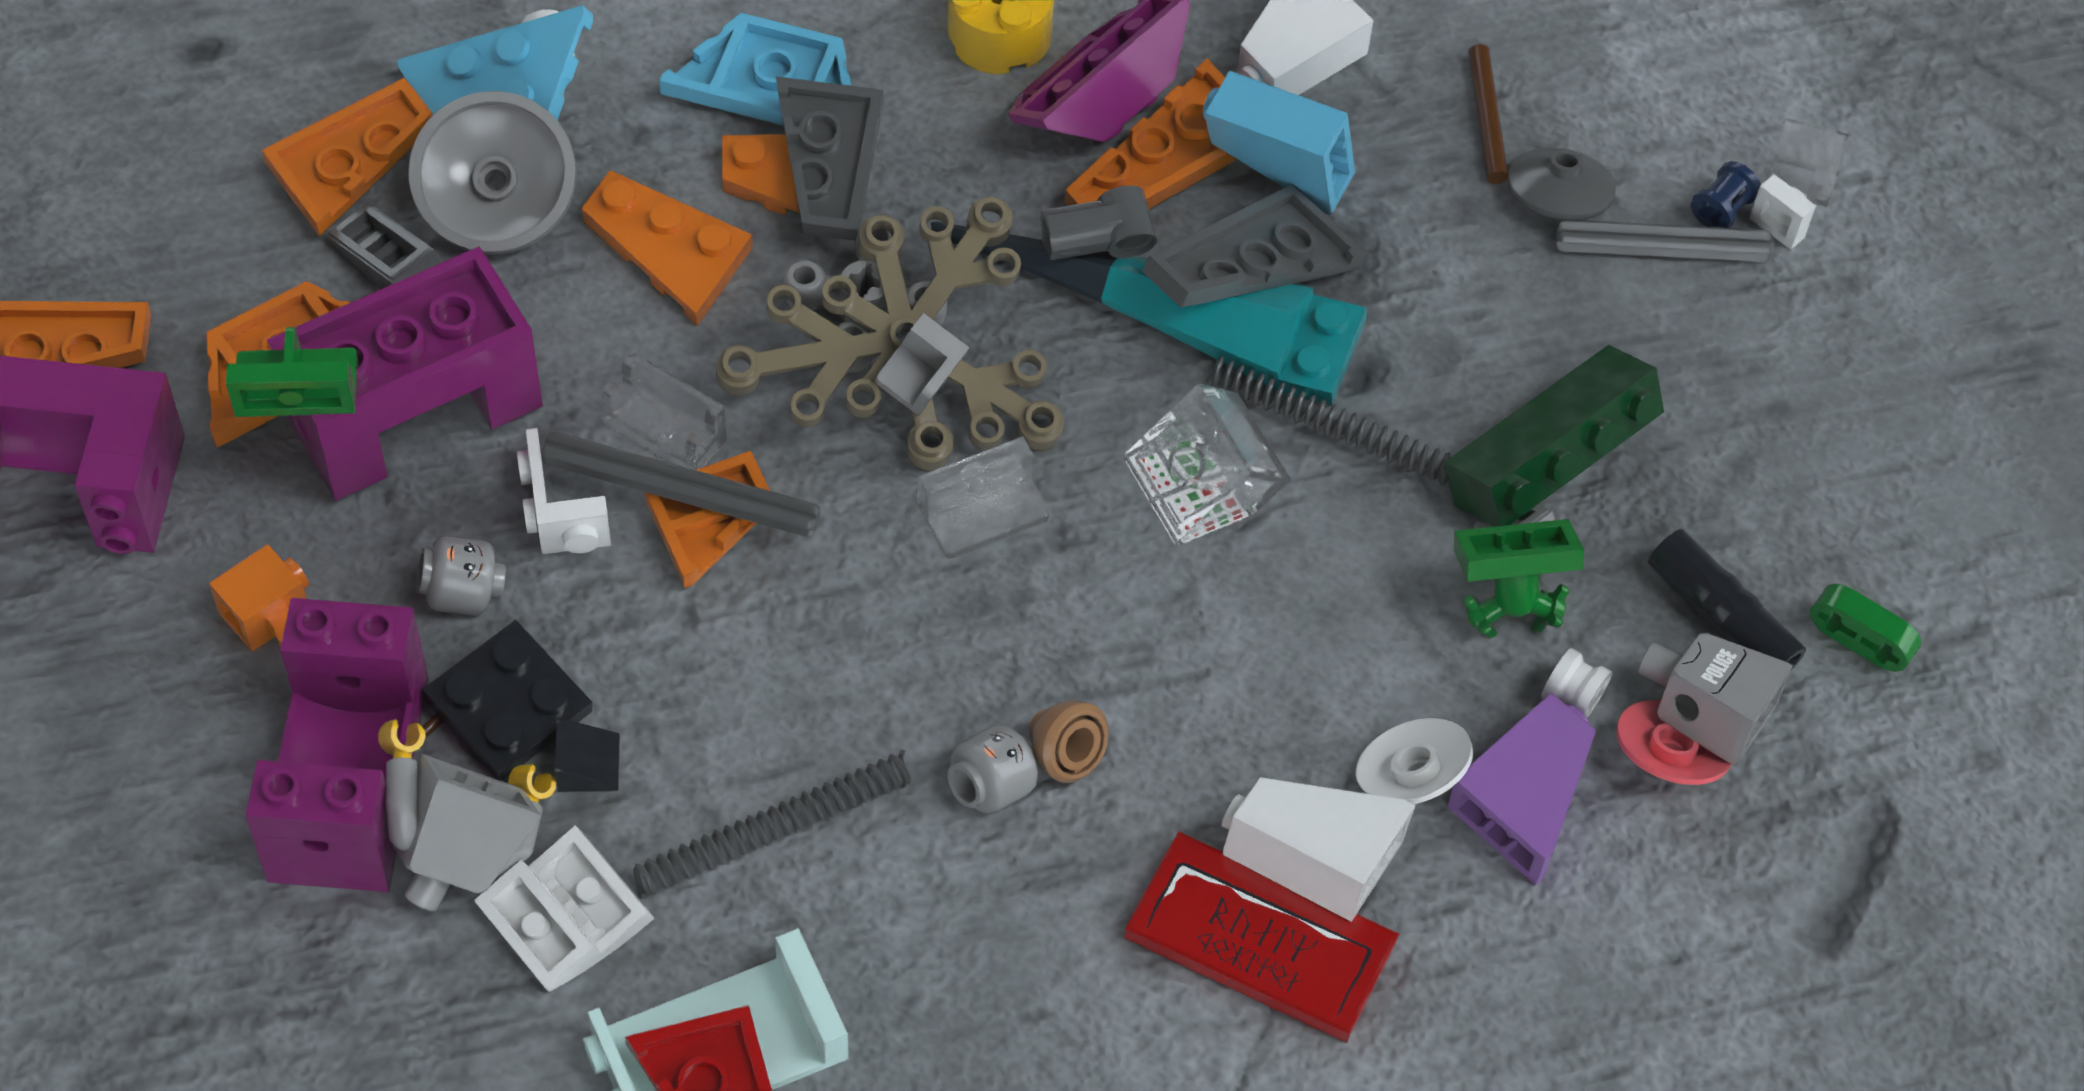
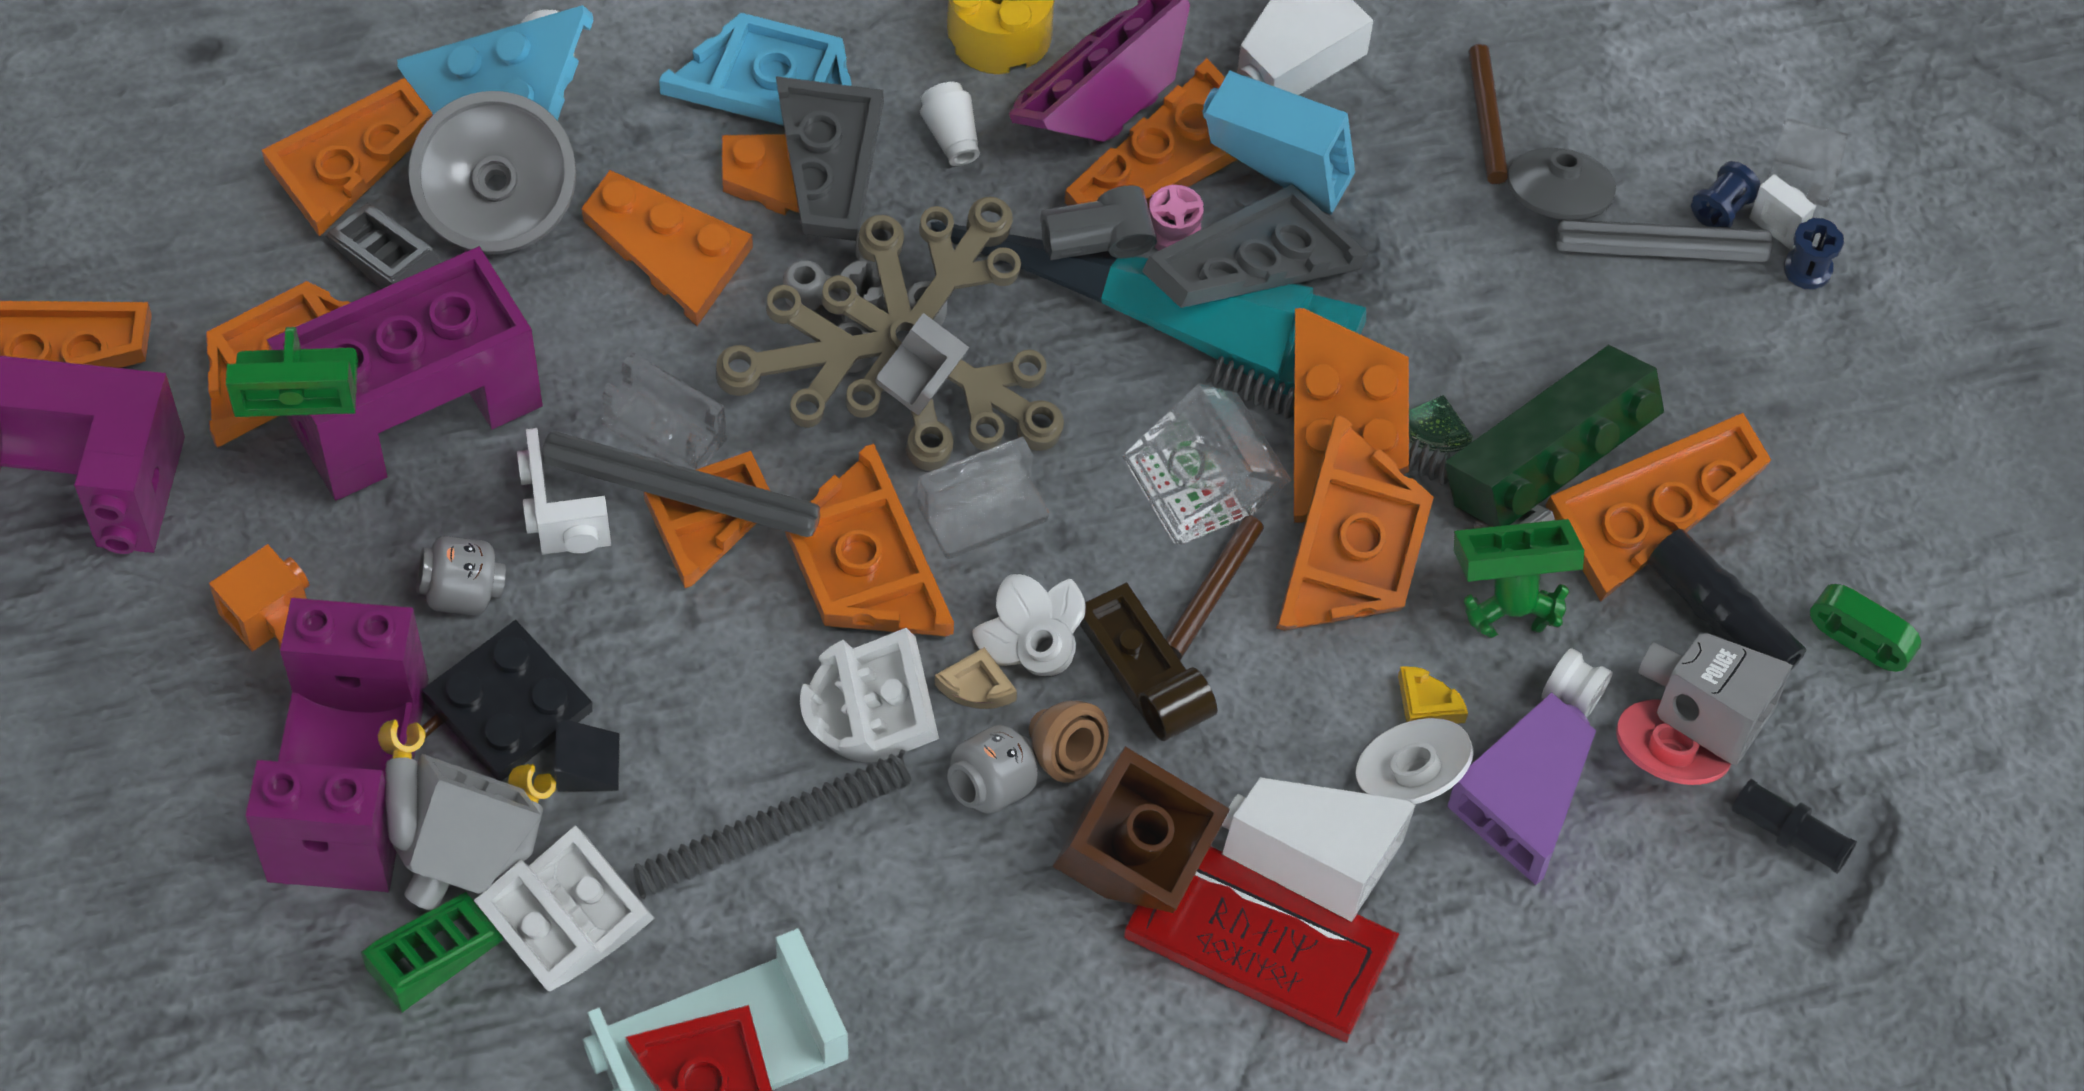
none -> green slope [361,892,503,1013]
none -> orange wing [785,444,954,637]
none -> white slope [800,628,939,763]
none -> white cone [920,82,980,166]
none -> tan tile [935,647,1017,709]
none -> white plate [972,574,1085,676]
none -> reddish brown slope [1052,746,1230,913]
none -> dark brown plate [1079,582,1218,741]
none -> bright pink wheel [1149,185,1204,251]
none -> reddish brown bar [1166,516,1264,660]
none -> orange wing [1276,415,1434,631]
none -> orange wing [1294,308,1409,523]
none -> yellow tile [1398,666,1468,724]
none -> clear green tile [1409,395,1473,453]
none -> orange wing [1545,413,1771,601]
none -> black pin [1732,779,1857,874]
none -> dark blue bush [1784,218,1844,290]

